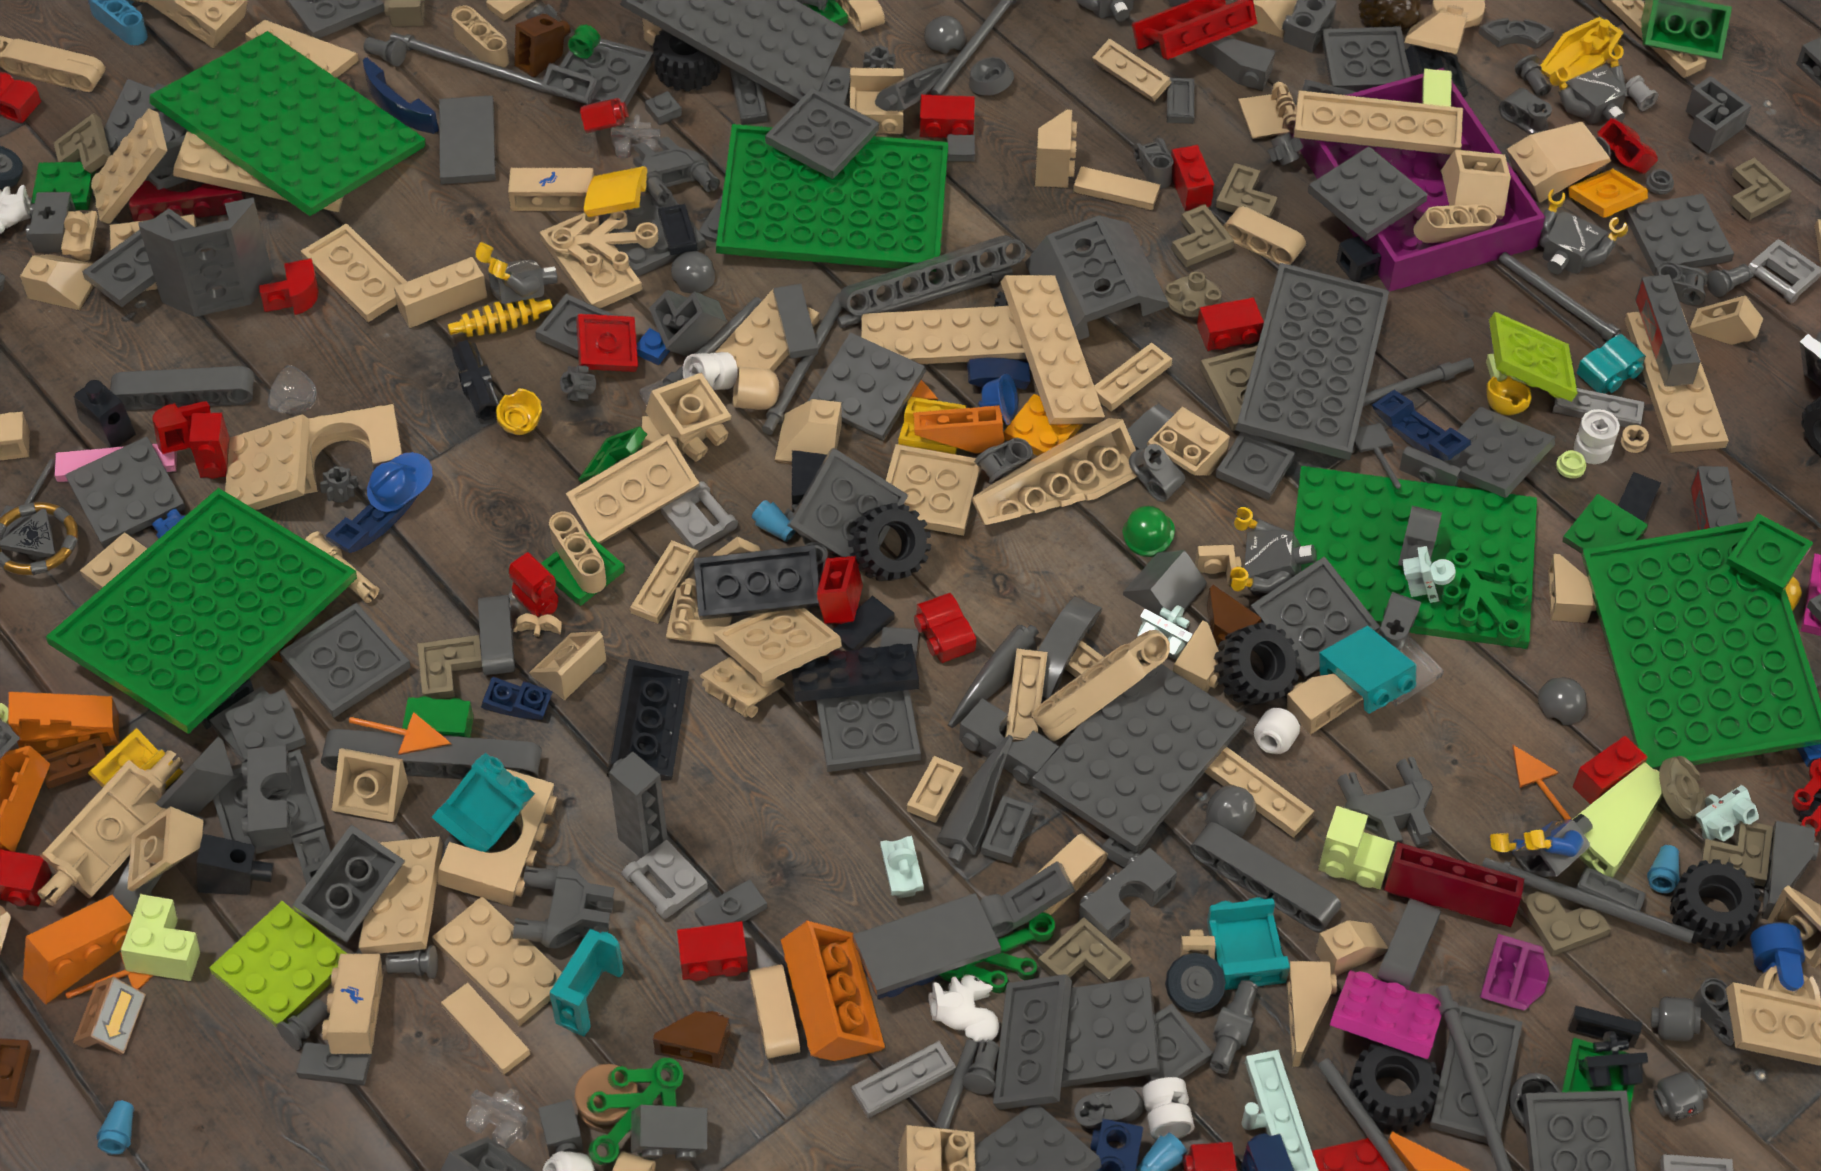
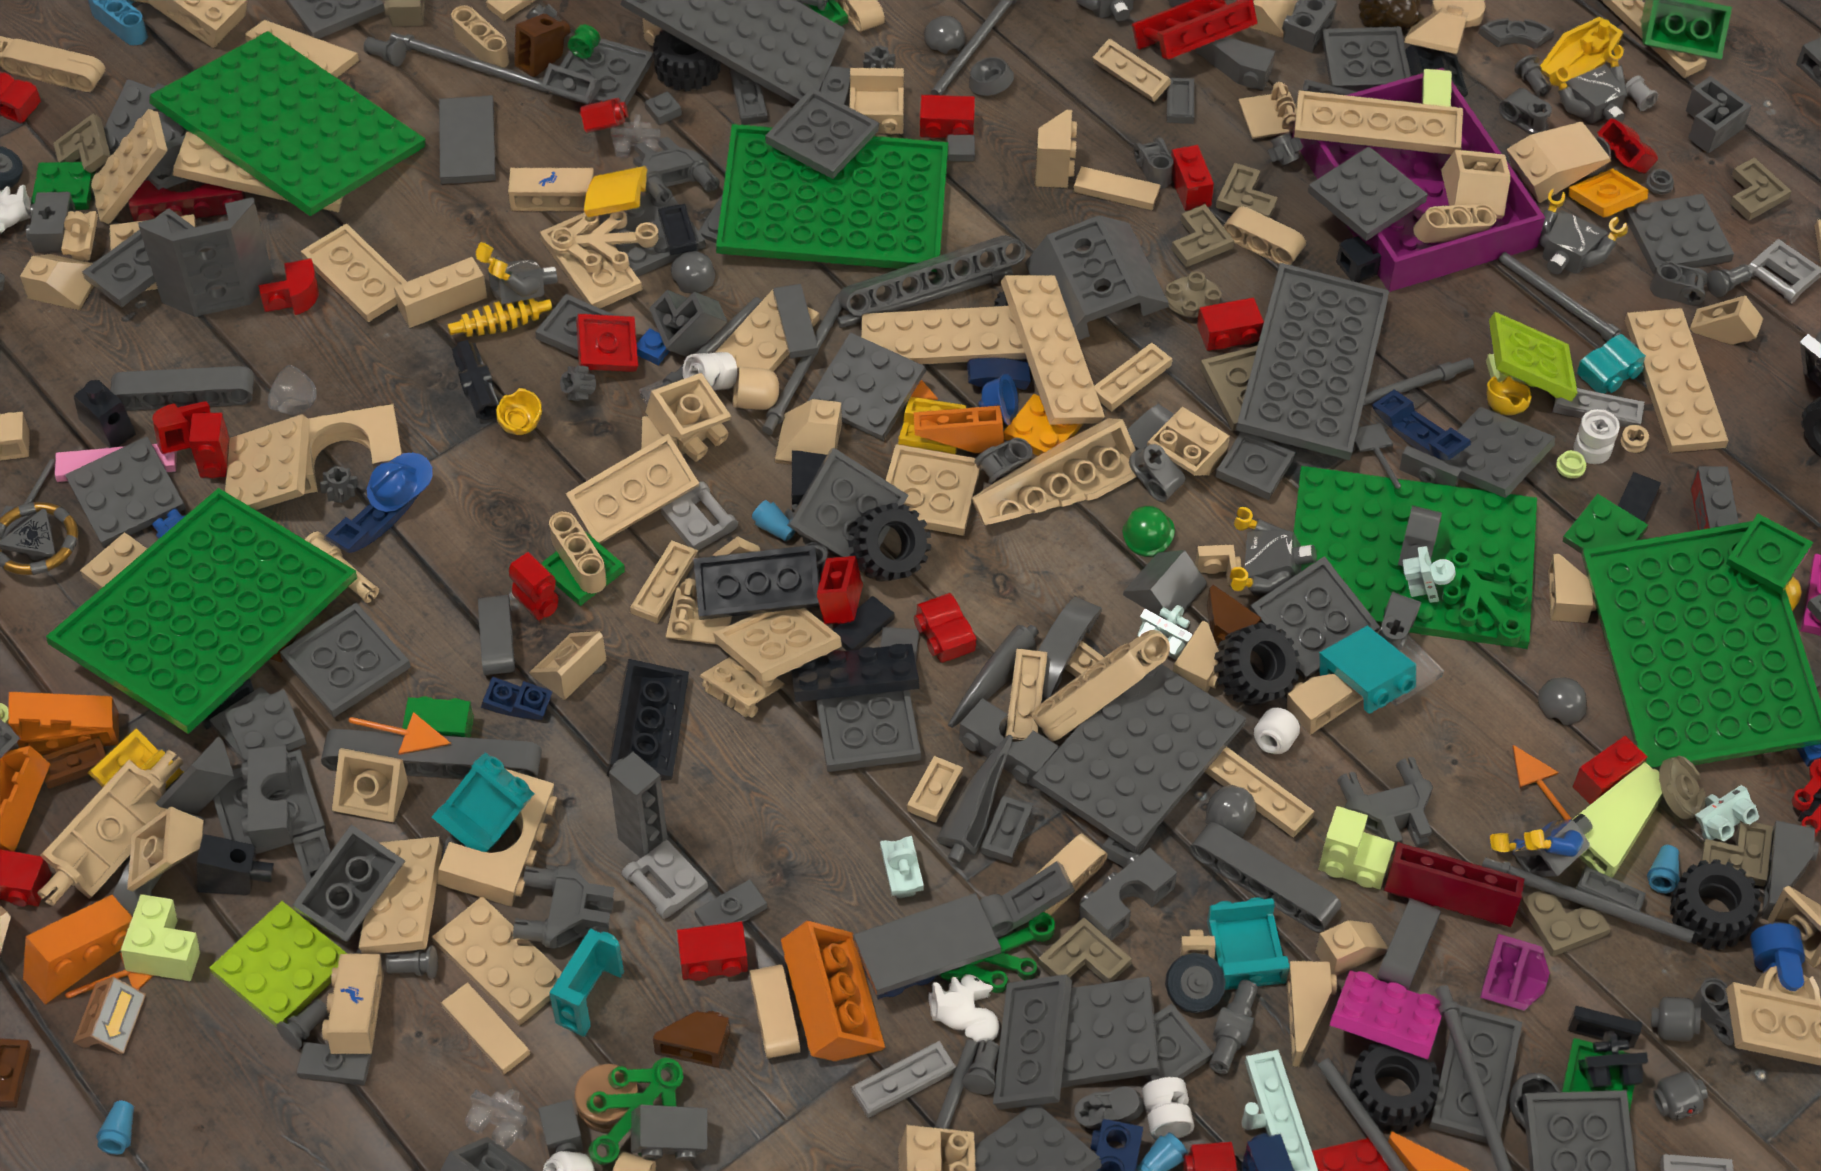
dark blue slope [363,57,439,134] -> none
dark tan plate [417,635,482,699] -> none
tan piece [514,613,562,637] -> none
green plate [578,426,647,484] -> none
dark grey piece [875,62,951,111] -> none
dark grey brick [1635,275,1701,387] -> none

